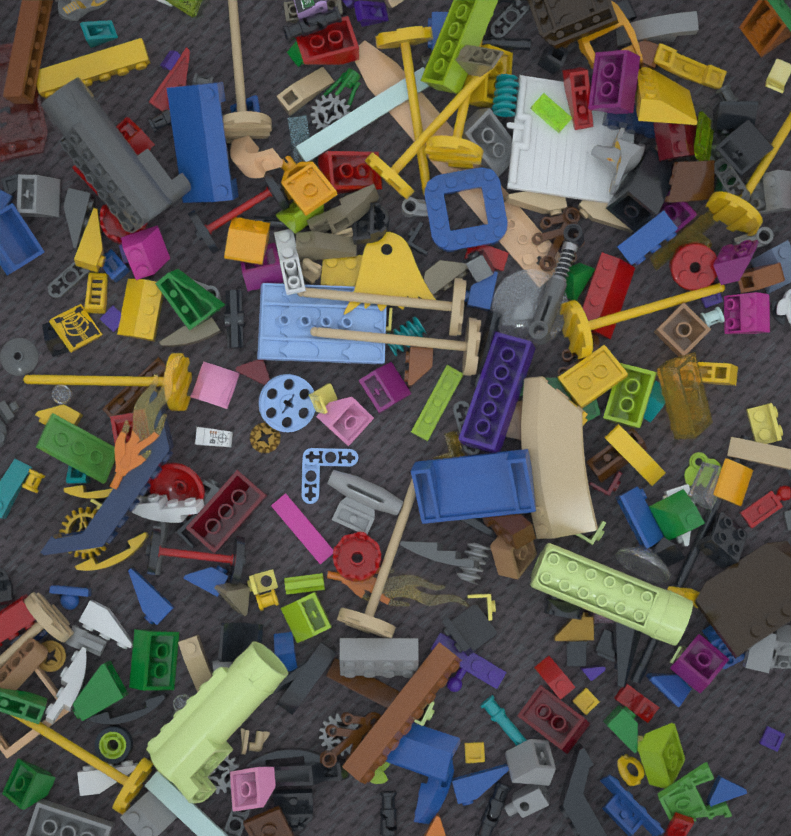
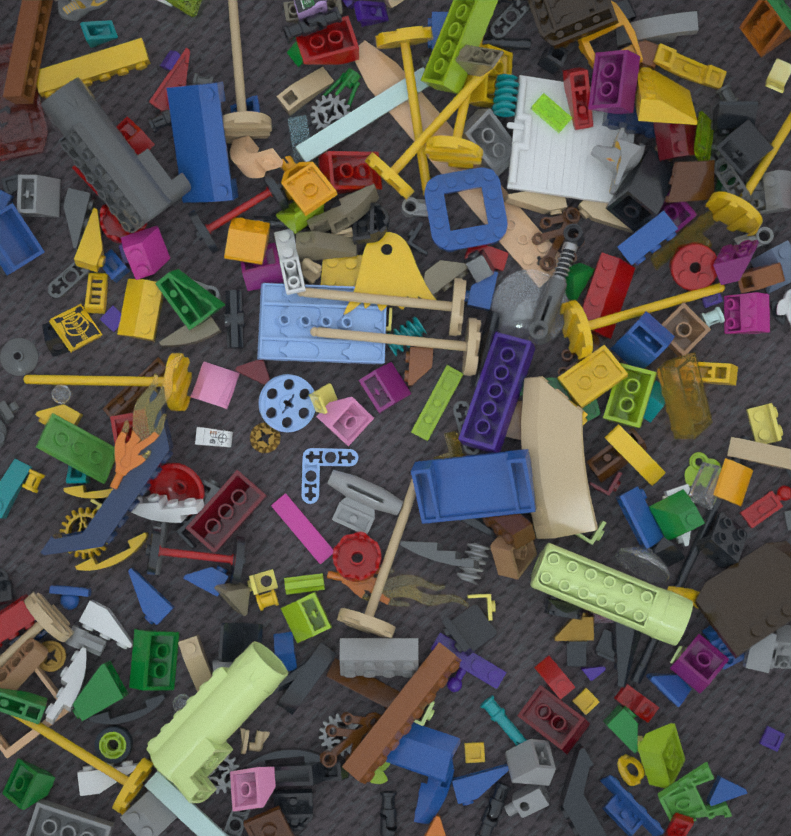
none -> blue slope [610,311,675,369]

